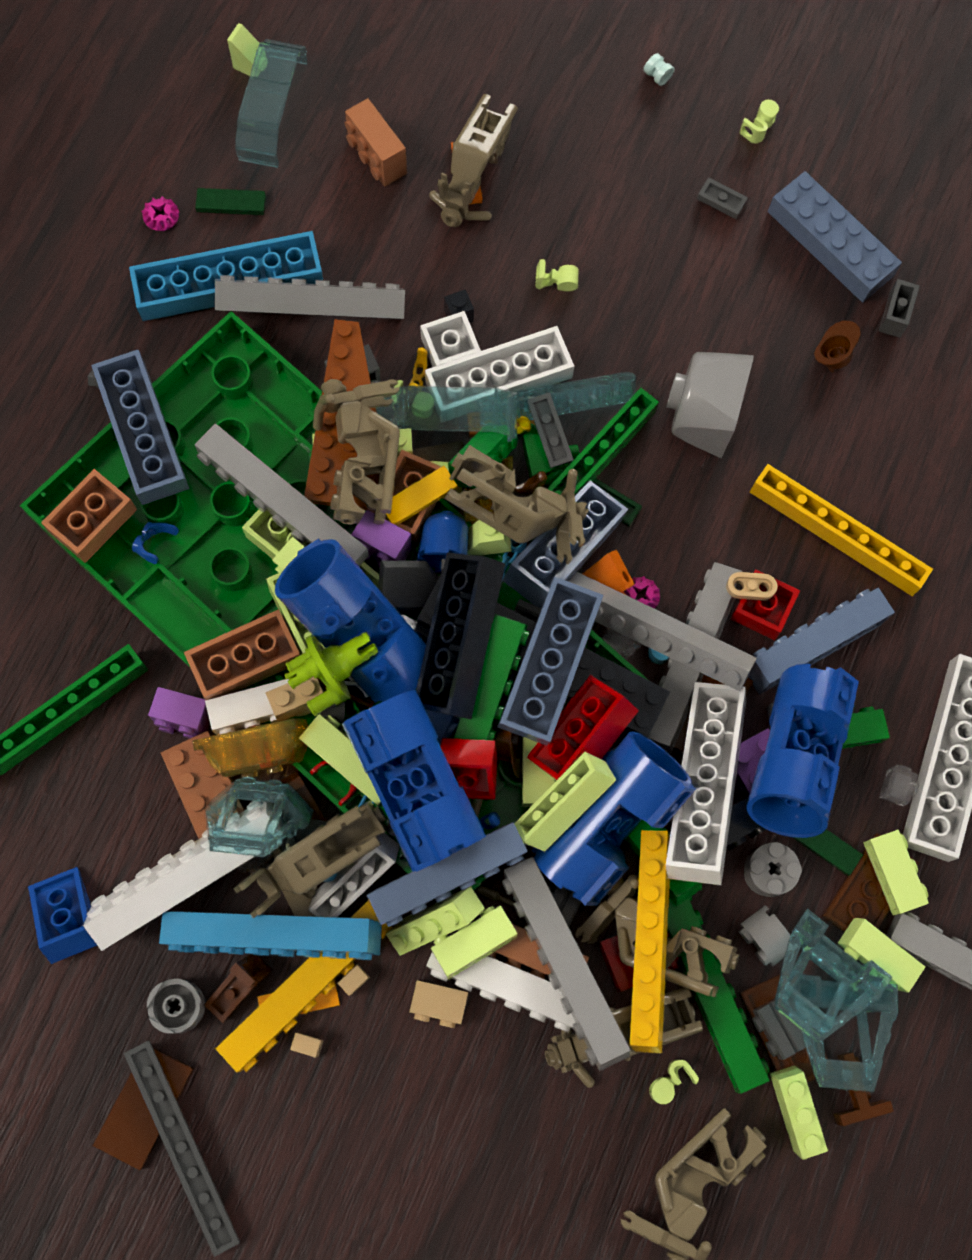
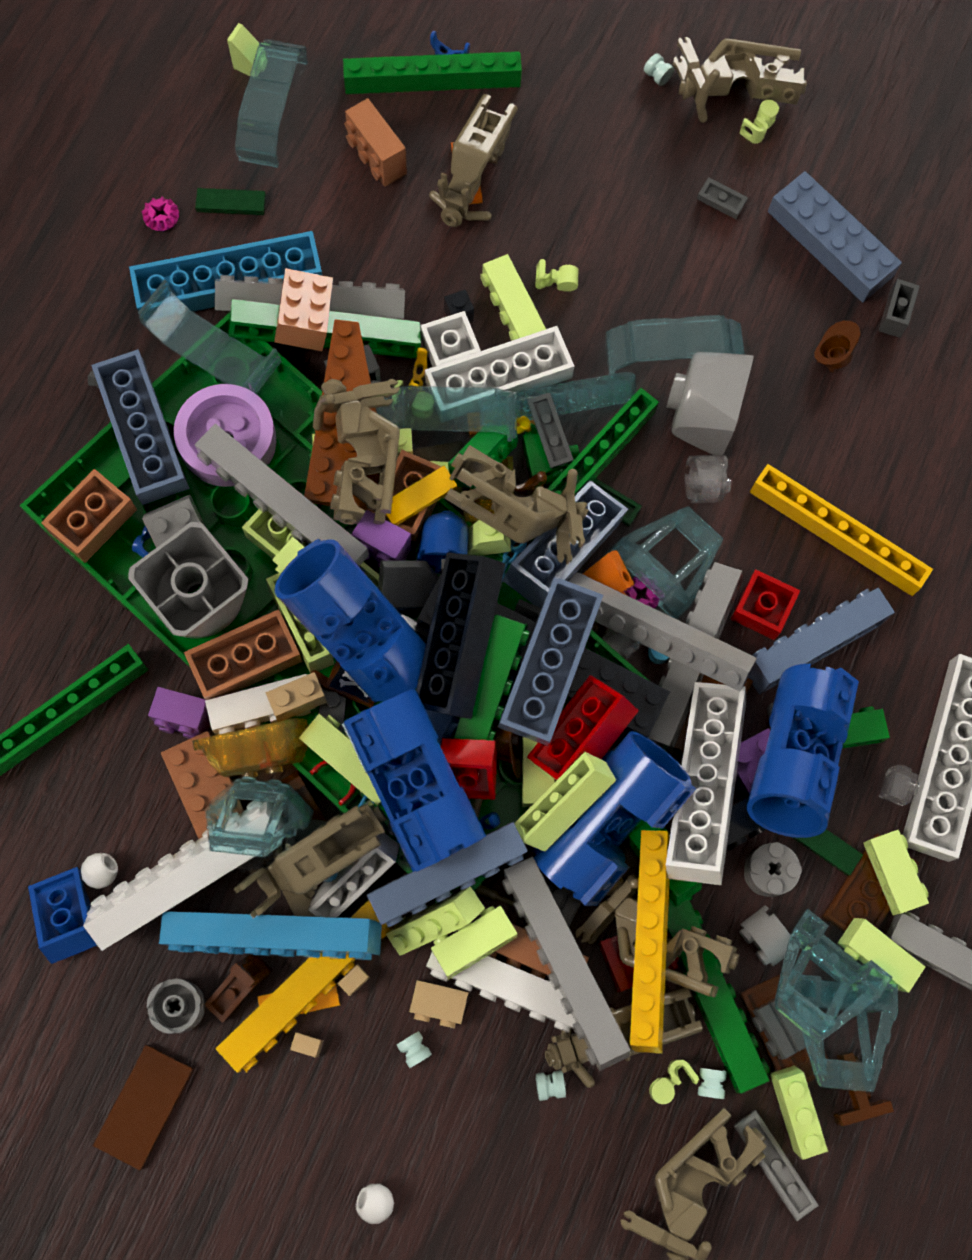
dark grey plate [123,1040,240,1257] -> none
lime piece [284,632,379,716] -> none
tan plate [726,572,777,600] -> none
none -> white piece [81,853,118,889]
none -> light grey piece [128,522,248,639]
none -> clear light blue windscreen [138,279,281,394]
none -> light grey brick [142,495,206,548]
none -> lavender brick [174,384,277,487]
none -> brick [229,299,421,359]
none -> brick [274,268,333,351]
none -> green brick [343,52,522,94]
none -> white piece [356,1184,394,1224]
none -> light aqua wheel [397,1031,432,1068]
none -> blue cap [430,31,470,55]
none -> yellowish green brick [480,254,546,341]
none -> light aqua wheel [536,1070,566,1101]
none -> clear light blue windscreen [605,315,745,380]
none -> clear light blue windscreen [605,506,723,619]
none -> dark tan piece [673,37,807,123]
none -> clear brick [685,455,731,504]
none -> light aqua wheel [698,1068,727,1099]
none -> light grey tile [733,1110,819,1221]

